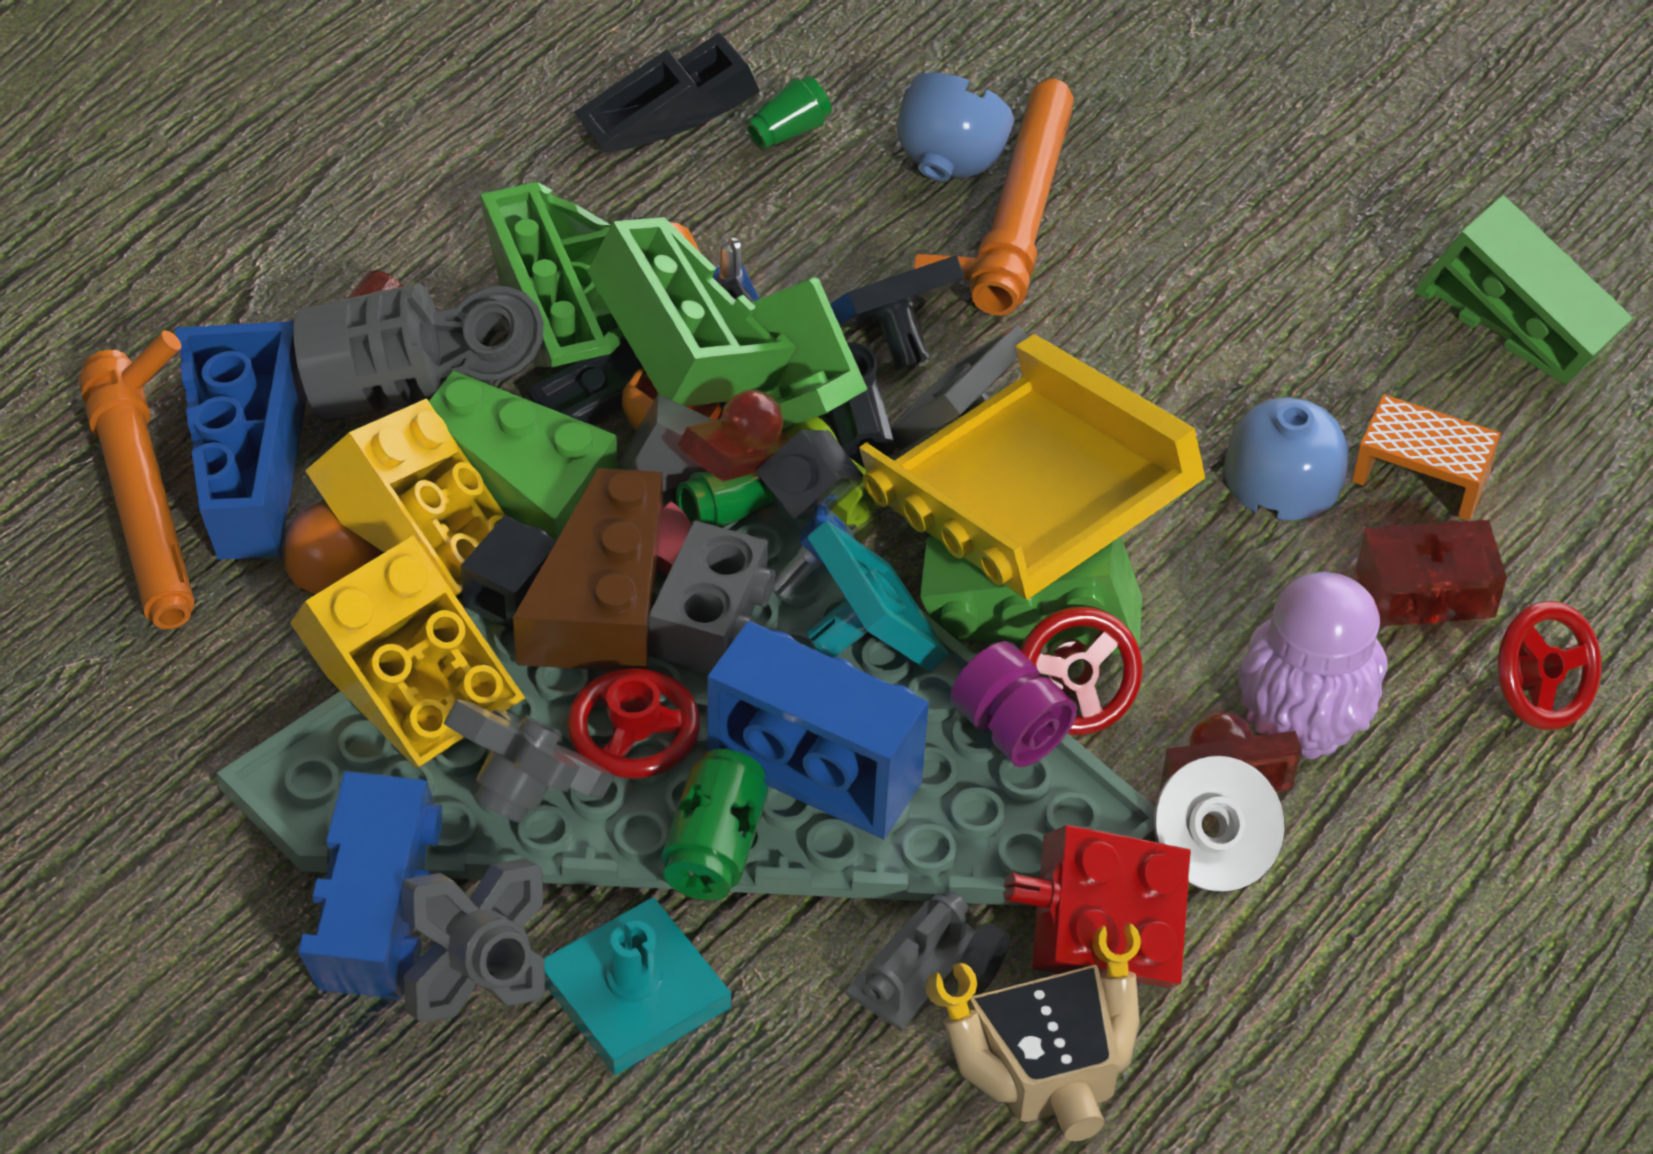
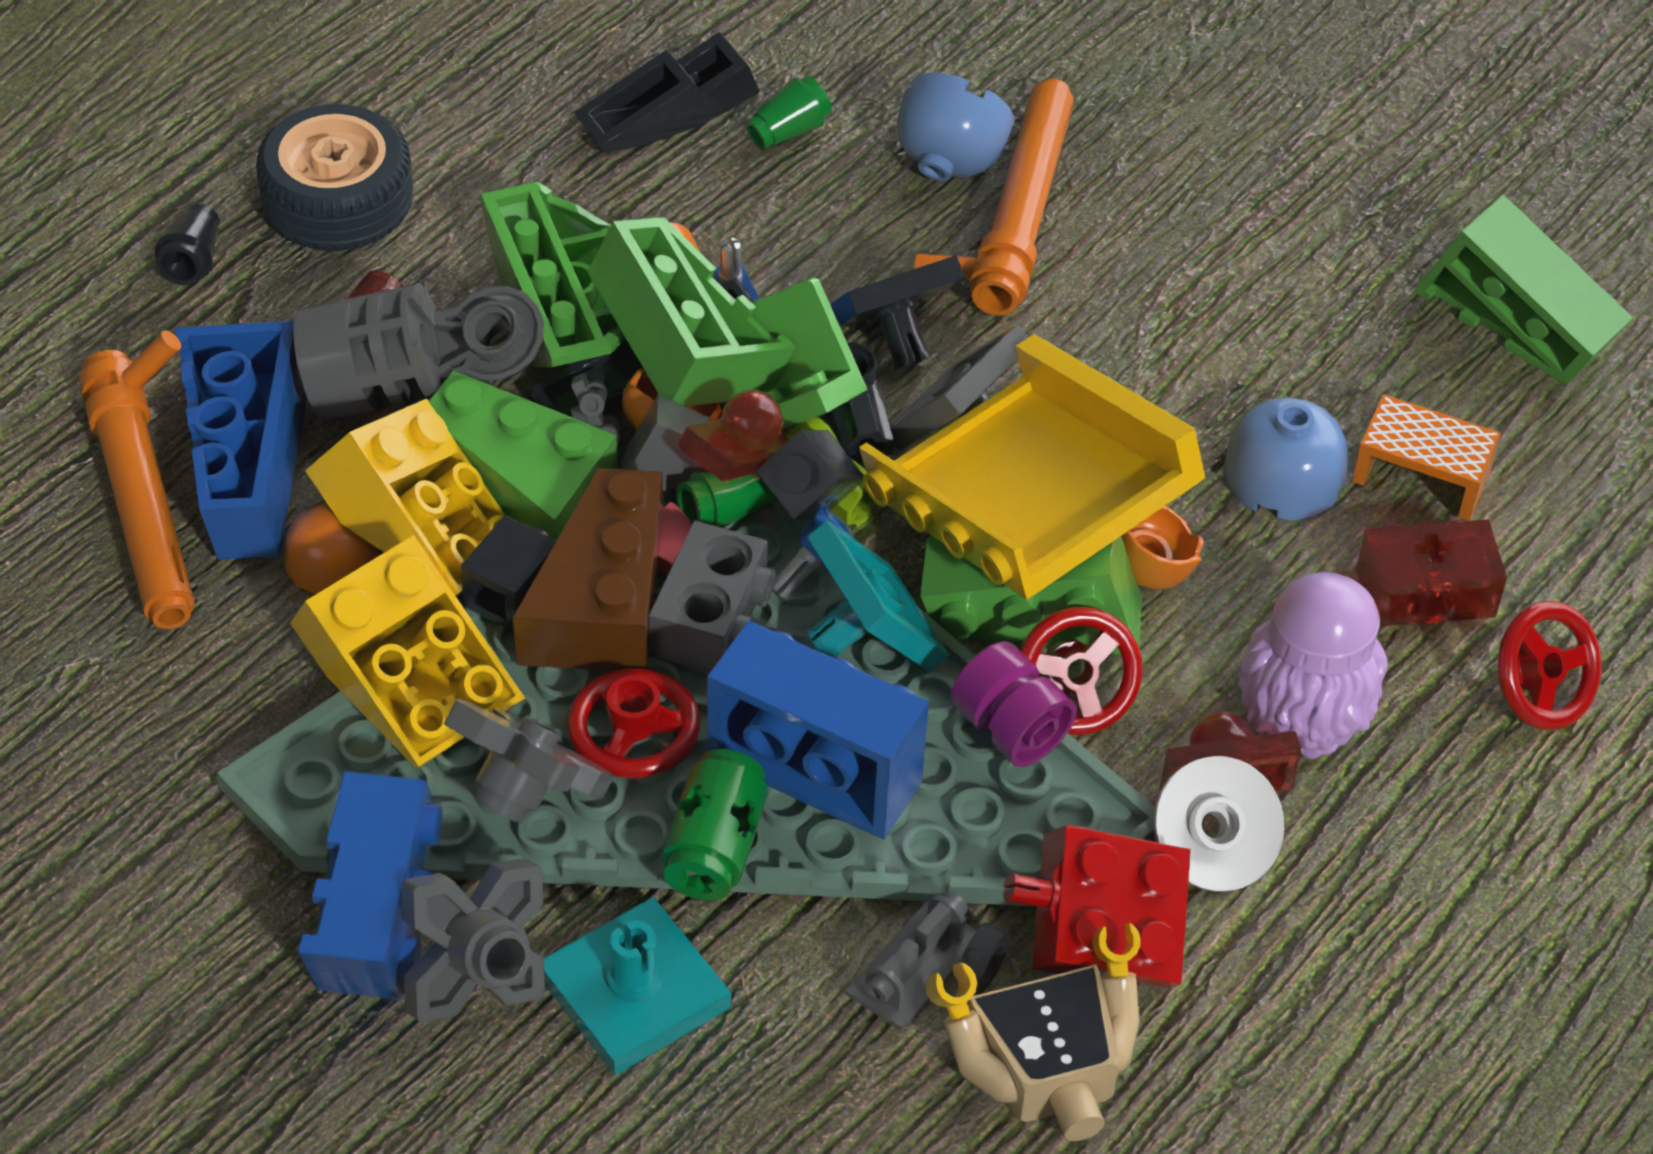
none -> black cone [155,204,220,285]
none -> black wheel [256,104,413,251]
none -> dark grey piece [571,372,622,458]
none -> orange hair [1121,506,1204,590]

